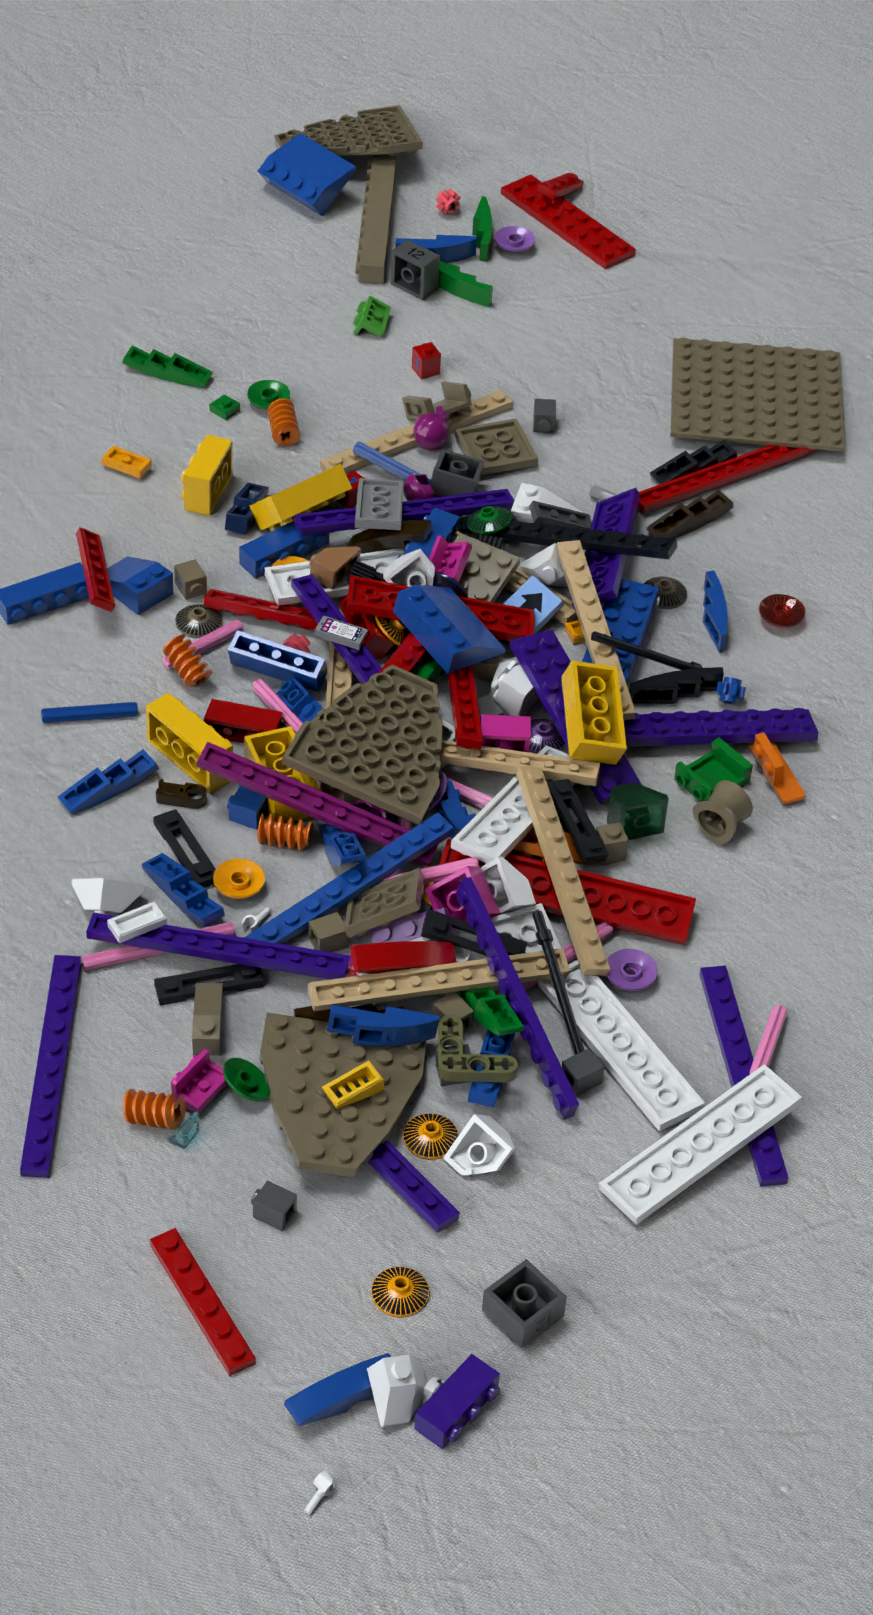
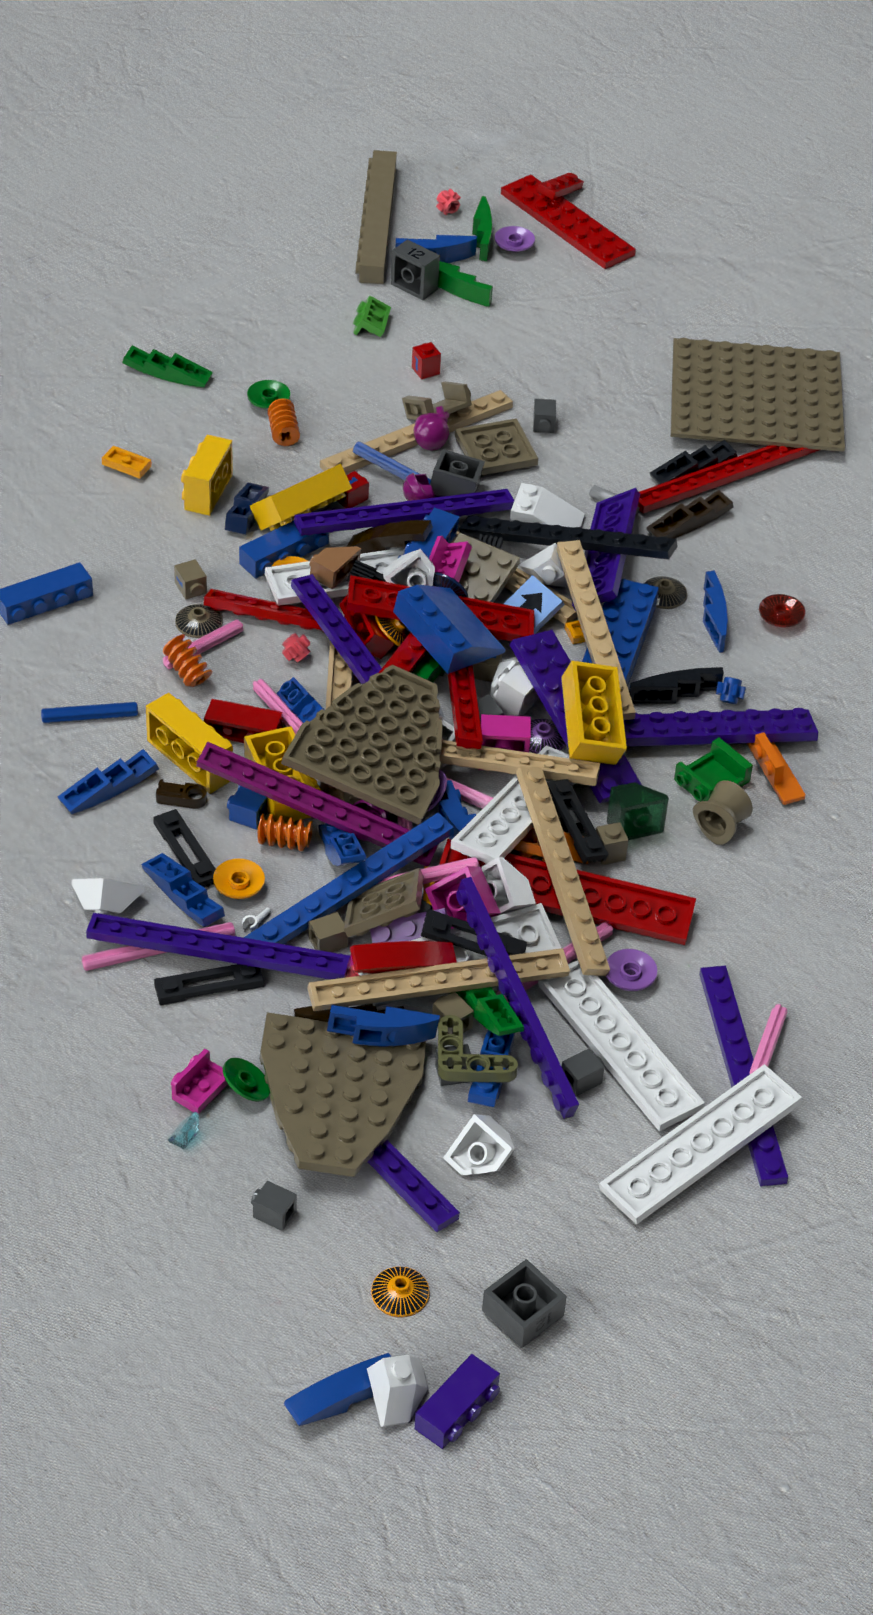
dark purple plate [20,955,81,1178] -> none
red tile [76,527,115,612] -> none
blue slope [107,556,174,615] -> none
white tile [107,901,167,943] -> none
orange piece [123,1089,186,1130] -> none
red plate [150,1228,256,1376] -> none
dark tan slope [192,983,223,1056] -> none
green plate [209,394,240,420] -> none
blue brick [228,630,328,692] -> none
blue slope [257,133,357,216] -> none
dark tan wing [274,105,423,156] -> none
white hand [304,1471,335,1515] -> none
tile [314,616,368,650] -> none
yellow slope [322,1060,385,1109] -> none
light grey tile [355,478,404,530] -> none
dish [403,1113,458,1160] -> none
white tile [423,1376,445,1404] -> none
dish [467,506,512,534] -> none
dark grey tile [529,501,592,529] -> none
black bar [532,911,584,1055] -> none
black bar [591,631,703,670] -> none

